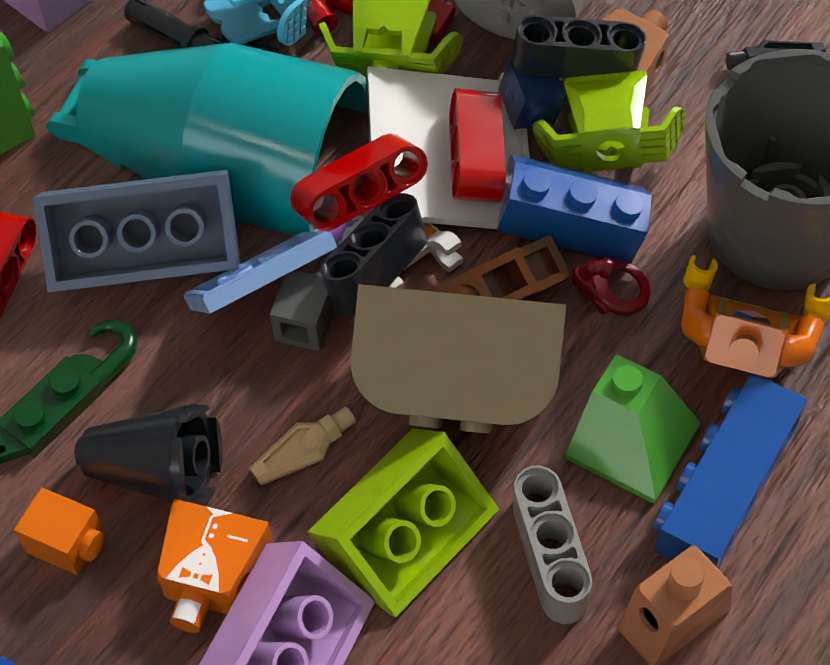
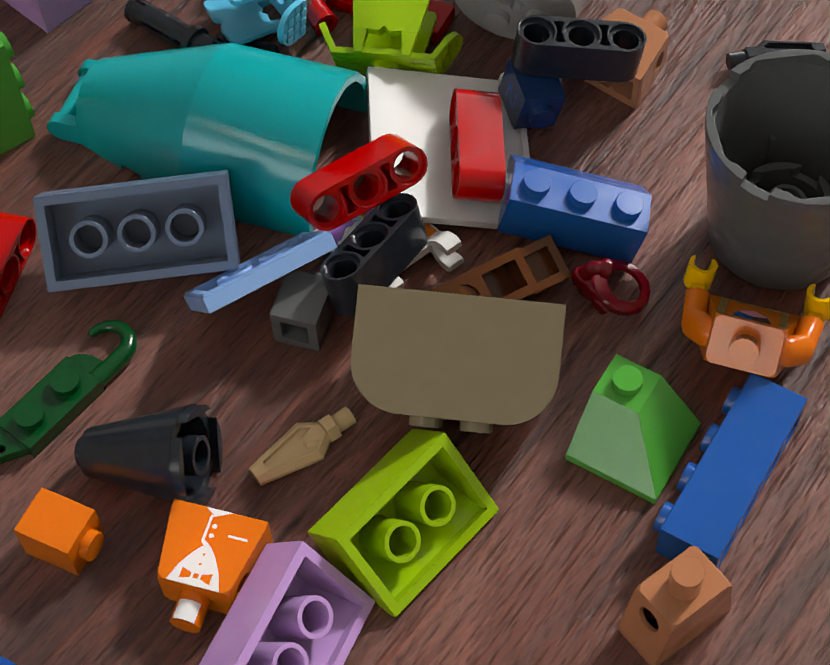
light grey beam [513,465,592,624] -> none
lime piece [533,71,686,173] -> none

